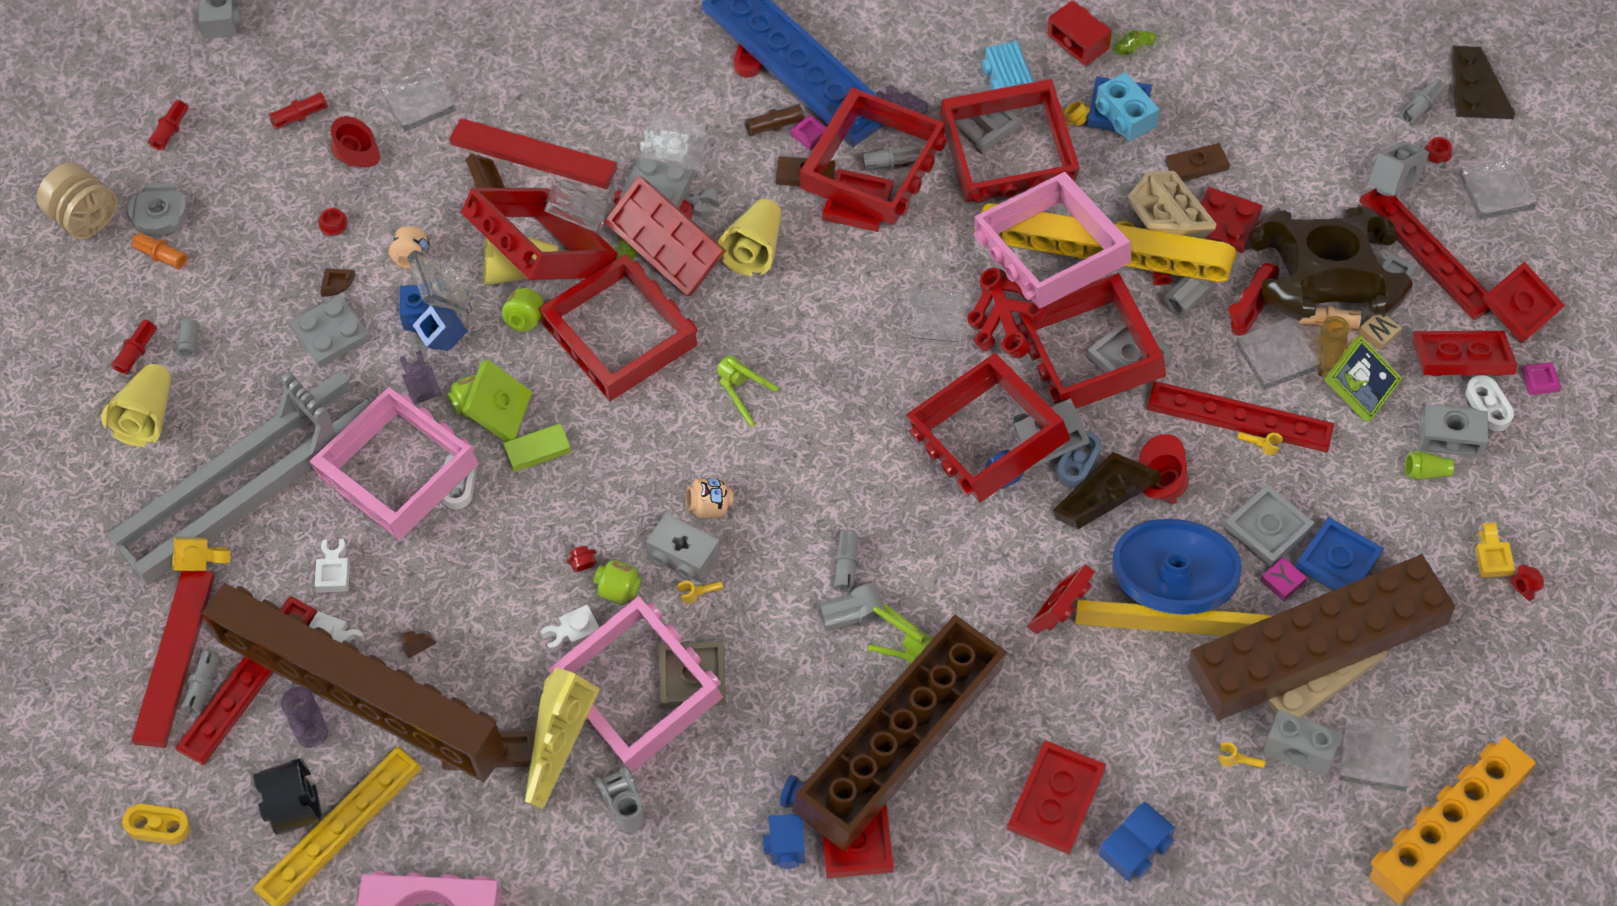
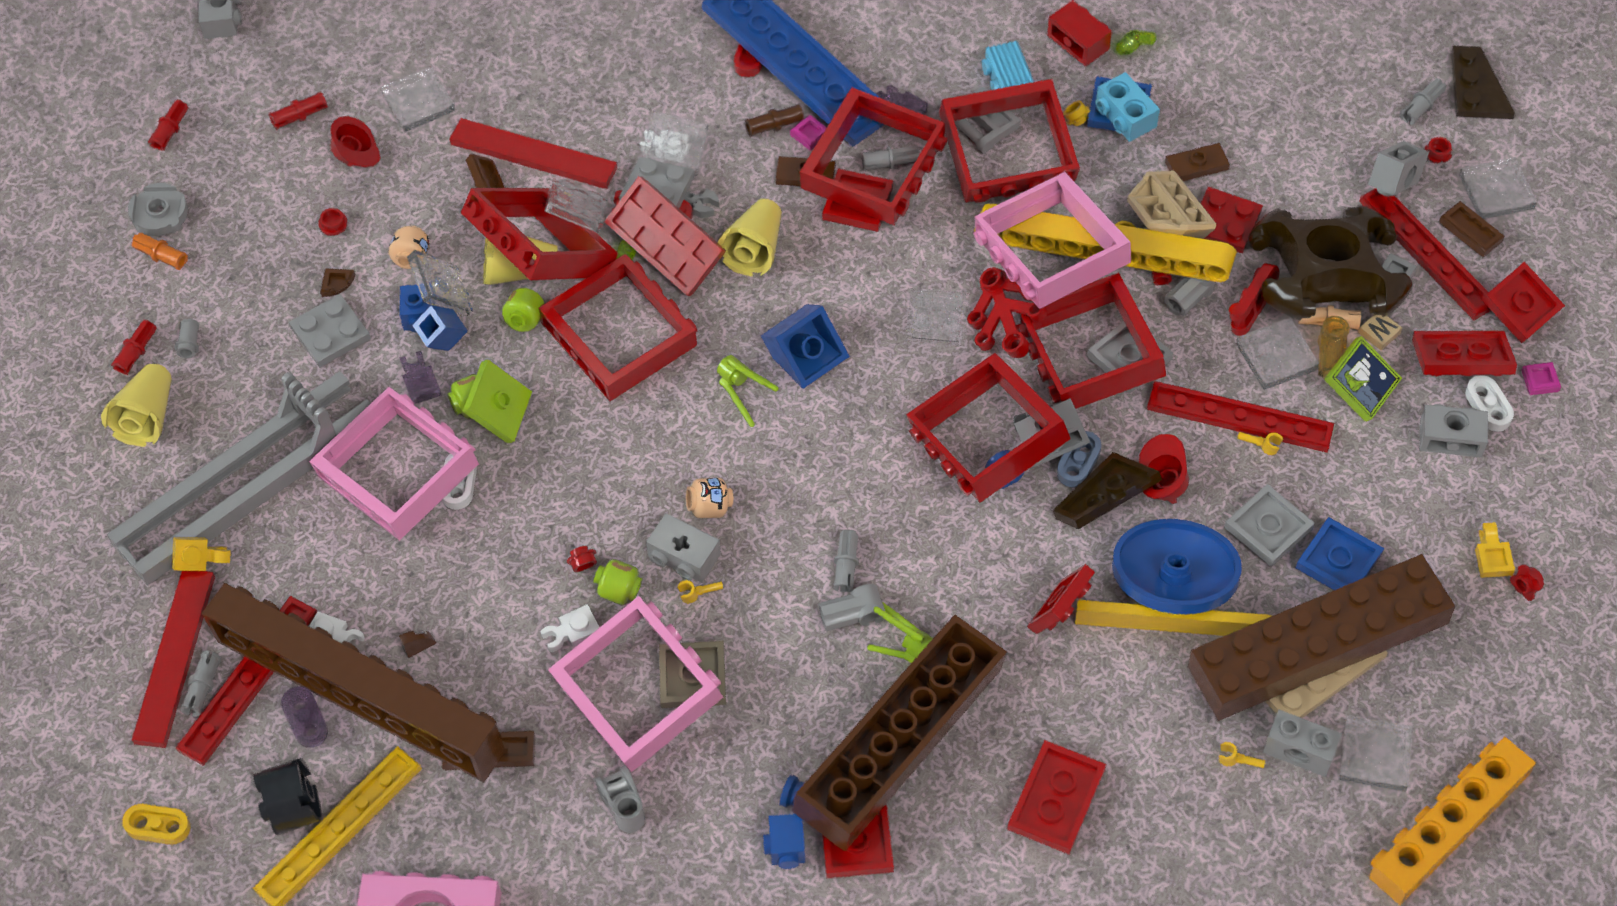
tan wheel [36,162,117,239] -> none
white plate [315,539,350,593] -> none
lime tile [503,423,572,472] -> none
light yellow wedge [525,667,600,809] -> none
blue brick [1098,801,1176,882] -> none
dark pink tile [1260,557,1307,601] -> none
lime cone [1405,450,1454,481] -> none
none -> blue slope [761,304,850,389]
none -> reddish brown plate [1439,201,1505,258]

